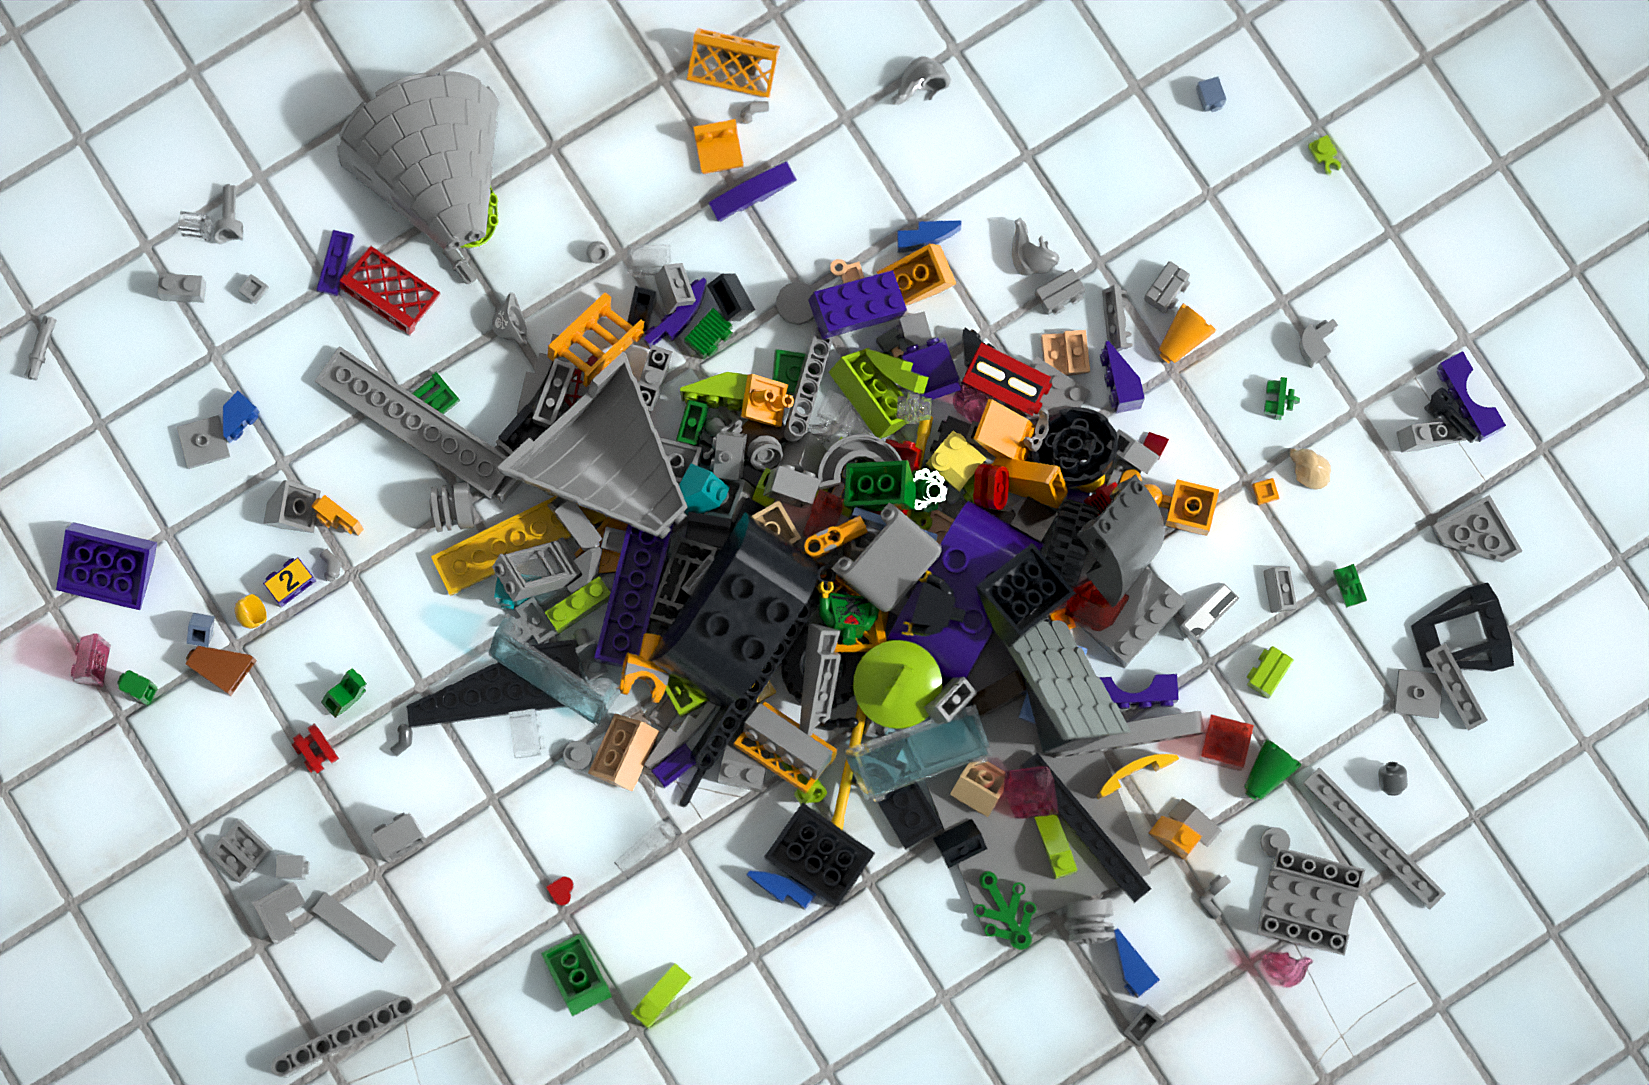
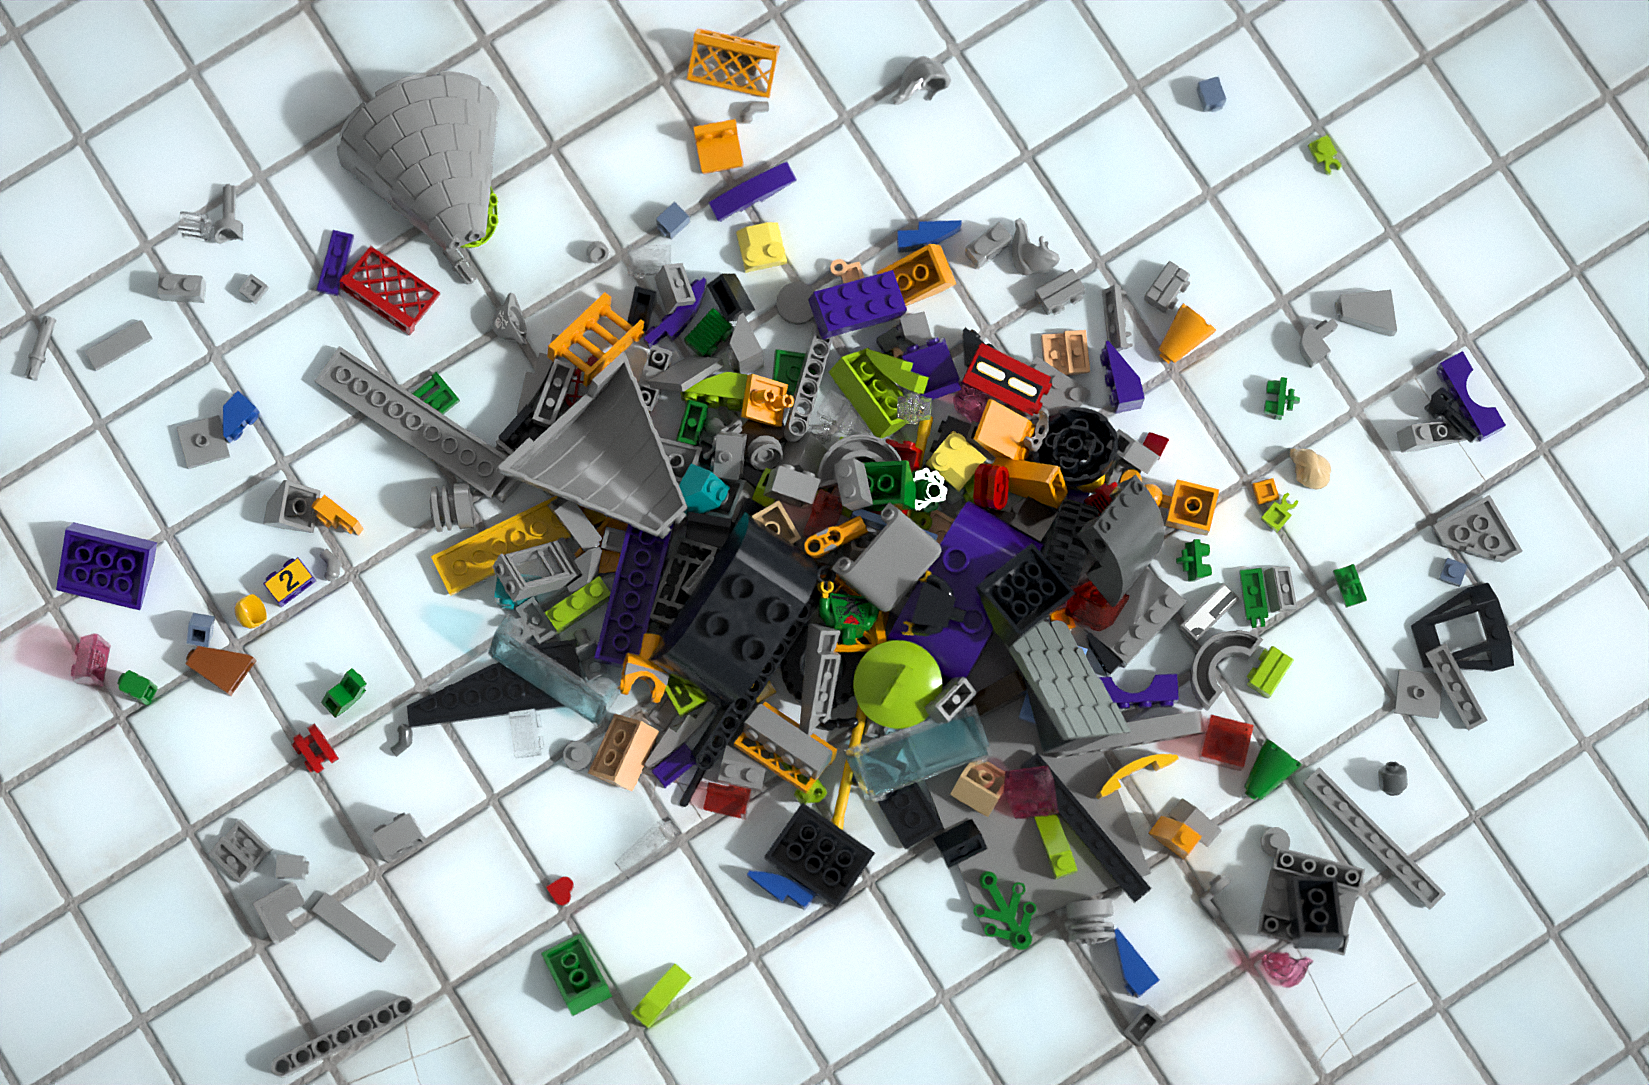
none -> light grey tile [85,319,153,371]
none -> light grey tile [649,355,724,392]
none -> sand blue brick [656,201,690,239]
none -> clear red panel [703,782,752,820]
none -> light grey slope [728,313,764,374]
none -> light yellow slope [736,222,787,273]
none -> light grey brick [834,458,873,511]
none -> light grey brick [965,222,1012,269]
none -> black slope [1085,632,1121,677]
none -> green hips [1176,539,1212,582]
none -> light grey brick [1190,630,1263,711]
none -> green hinge [1239,568,1268,628]
none -> lime plate [1261,493,1299,533]
none -> black brick [1287,876,1344,949]
none -> light grey slope [1335,289,1397,337]
none -> sand blue plate [1439,558,1468,587]

